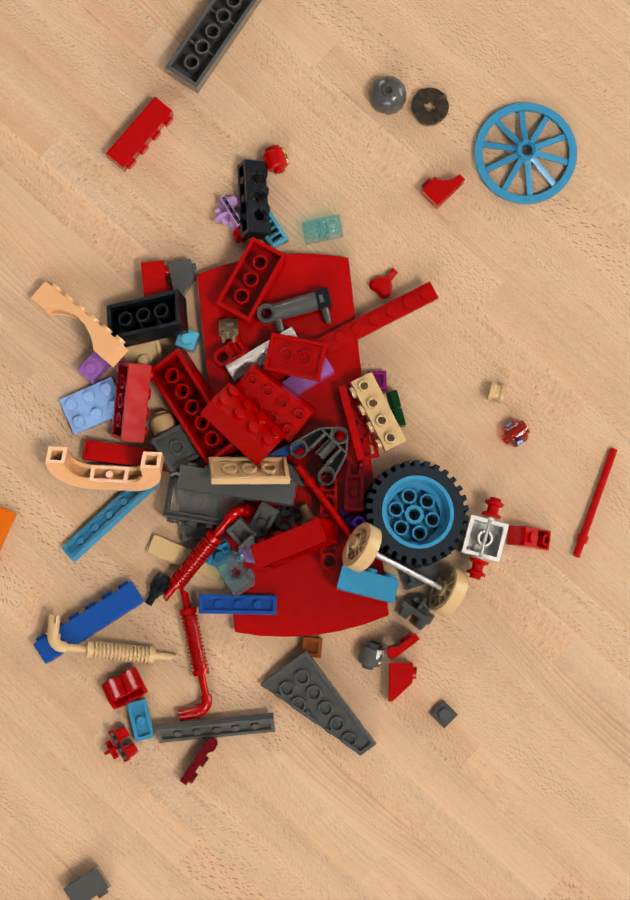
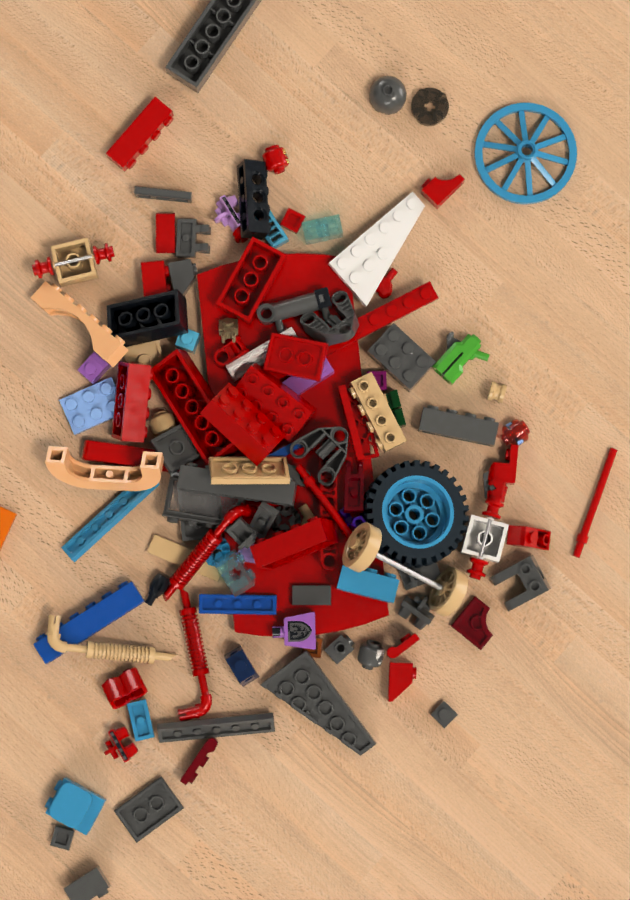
none -> tan brick [32,238,115,287]
none -> dark azure brick [45,777,107,835]
none -> dark grey plate [50,826,75,851]
none -> dark grey tile [114,776,184,843]
none -> dark grey tile [134,186,193,203]
none -> red slope [156,213,176,253]
none -> dark grey plate [176,219,211,258]
none -> dark blue torso [224,645,260,687]
none -> torso [272,612,316,650]
none -> red plate [280,208,306,234]
none -> dark grey tile [292,586,331,605]
none -> dark grey connector [300,291,360,346]
none -> dark grey brick [324,635,355,664]
none -> white wing [328,192,425,307]
none -> dark grey brick [367,323,436,392]
none -> dark grey brick [418,405,499,447]
none -> bright green piece [432,332,490,385]
none -> dark red tile [451,596,493,650]
none -> red plate [483,444,519,503]
none -> dark grey brick [490,555,551,611]

